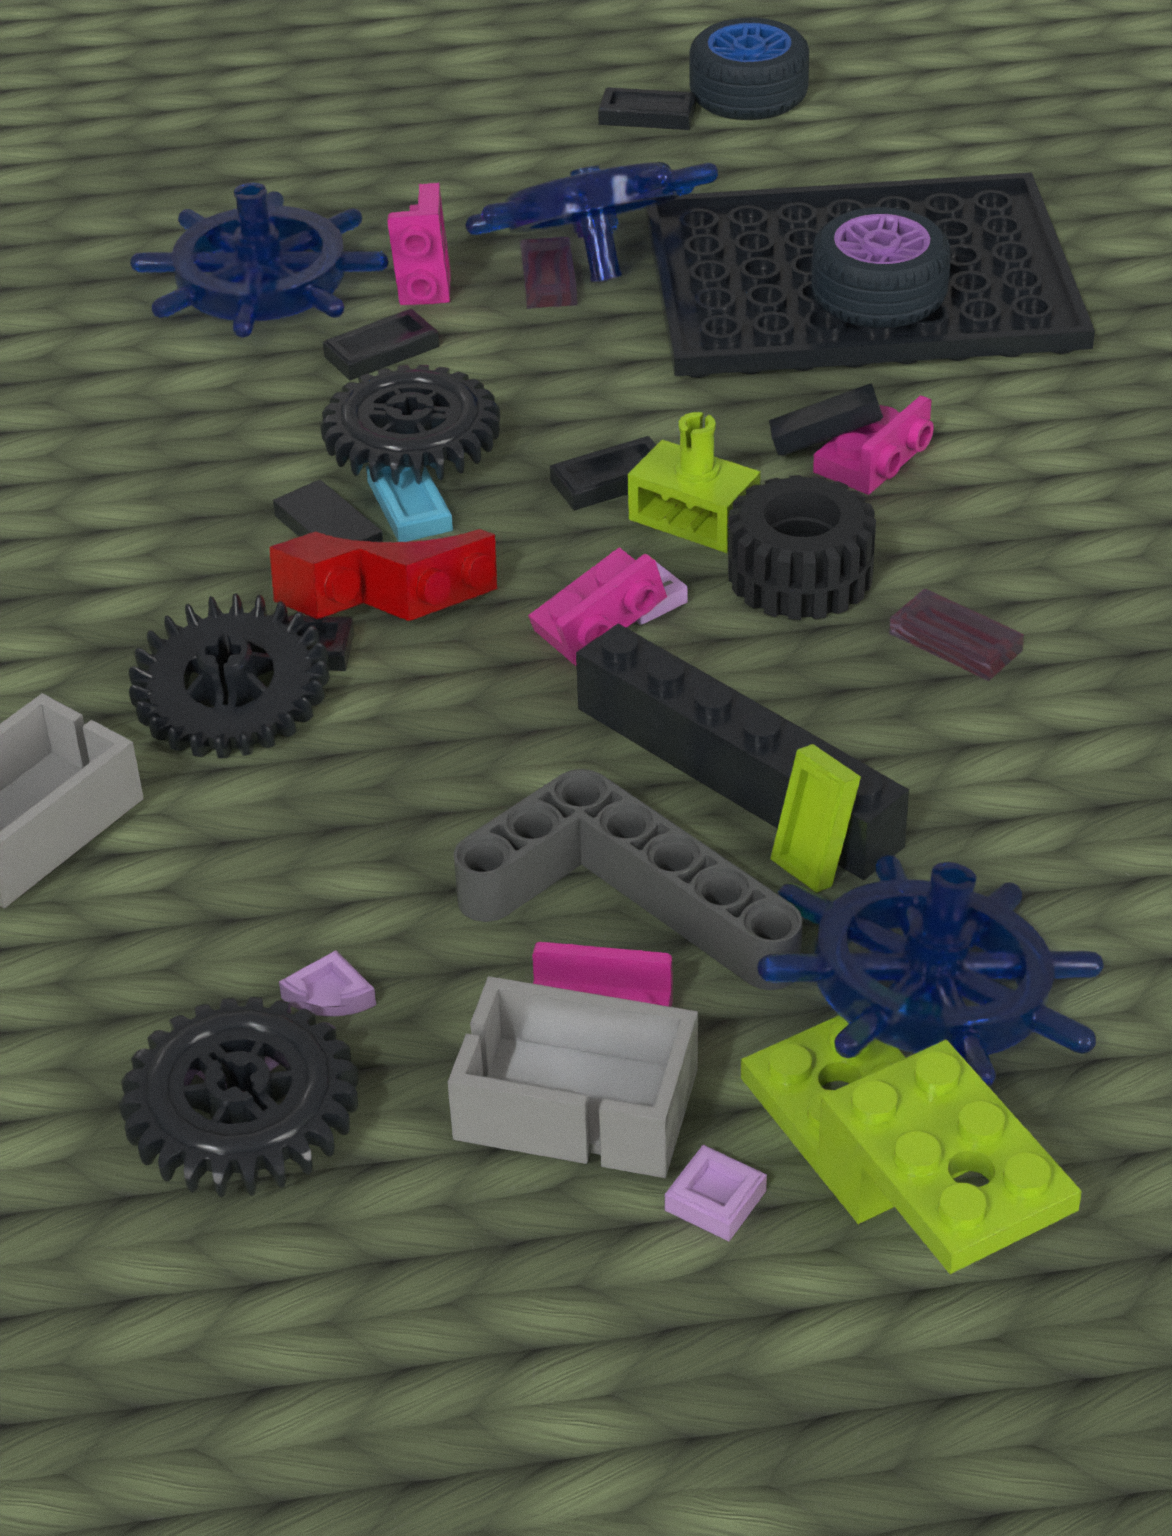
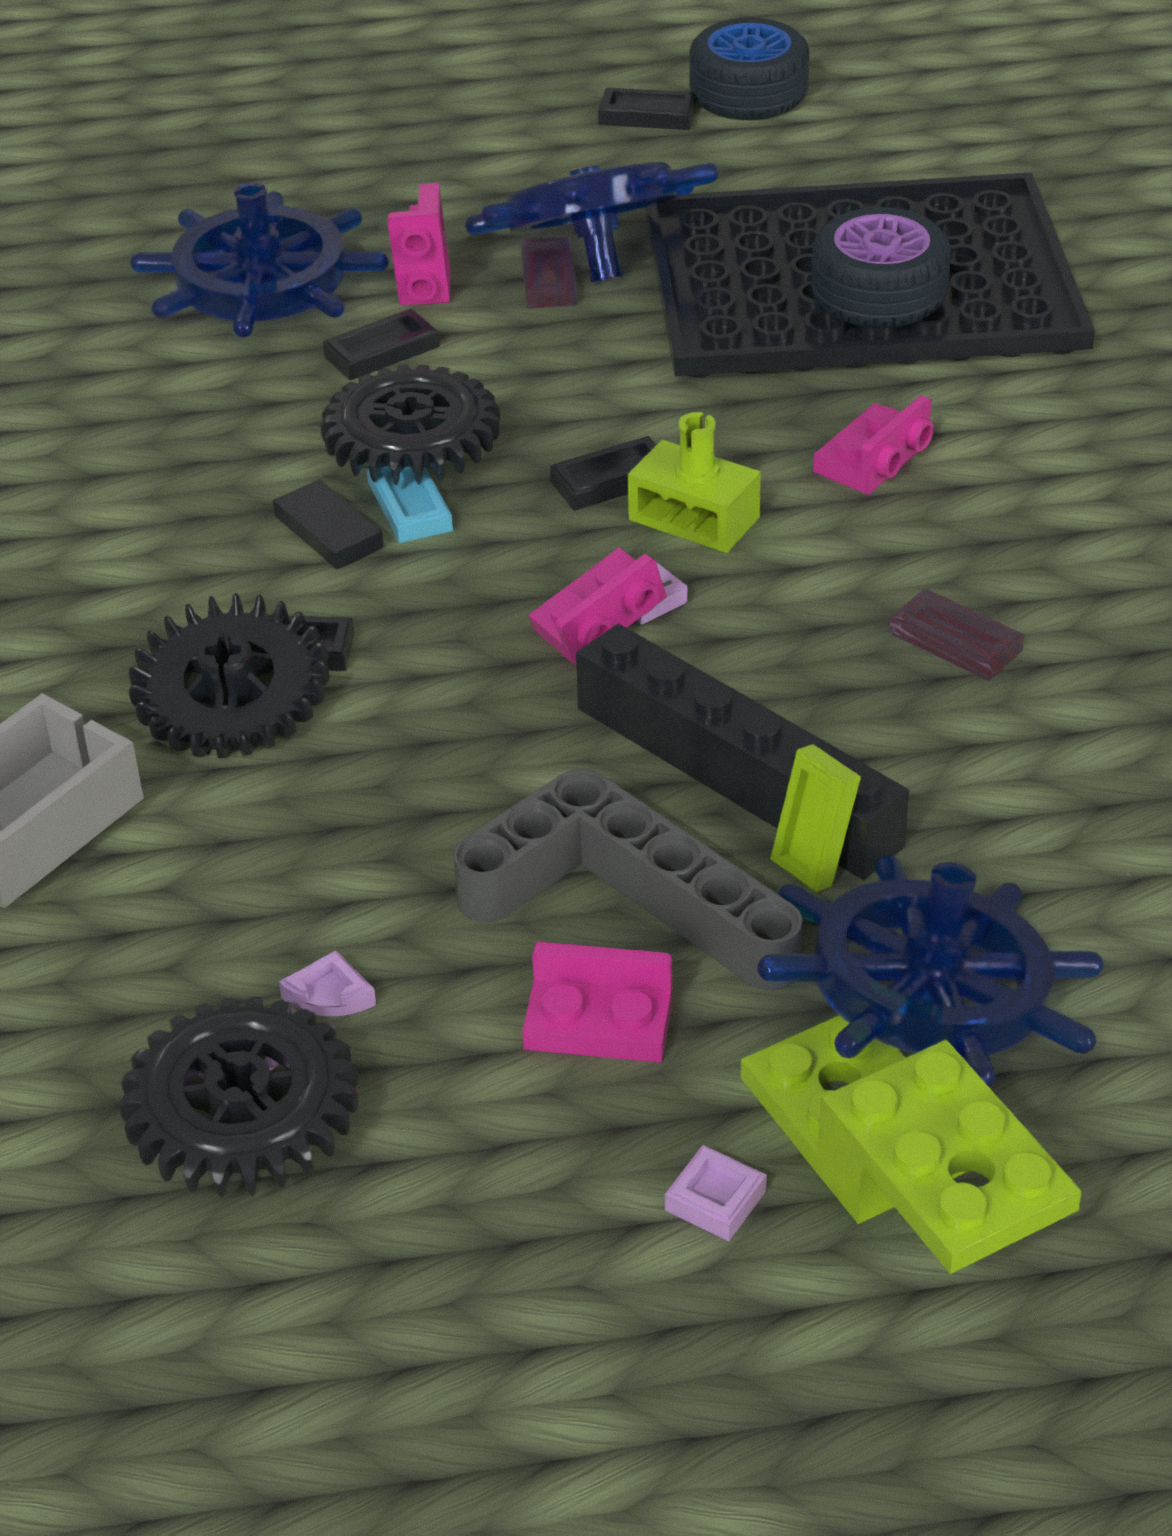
red arch [269,529,497,621] -> none
light grey piece [448,976,698,1178] -> none
black tyre [728,475,876,620] -> none
black tile [769,383,883,456] -> none

